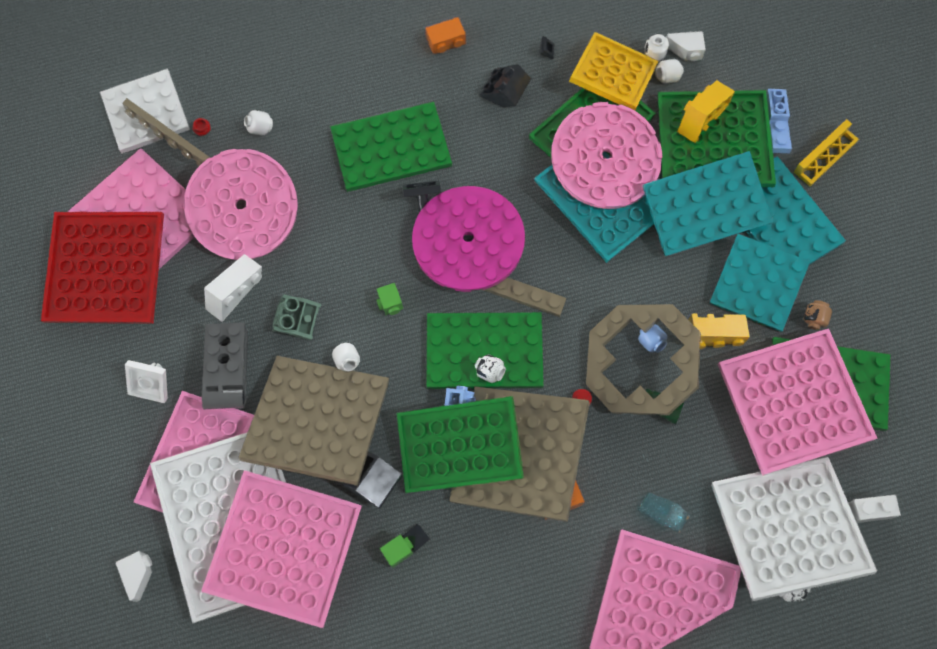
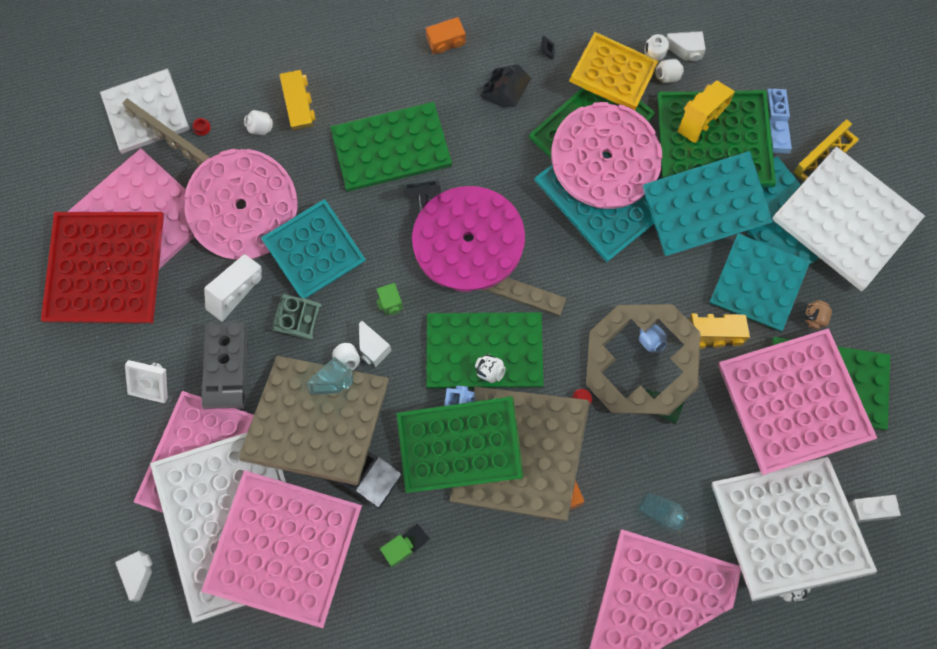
none -> teal plate [261,199,366,299]
none -> yellow wedge [279,70,316,130]
none -> clear light blue slope [307,357,353,395]
none -> white slope [359,321,391,367]
none -> white plate [772,146,925,292]

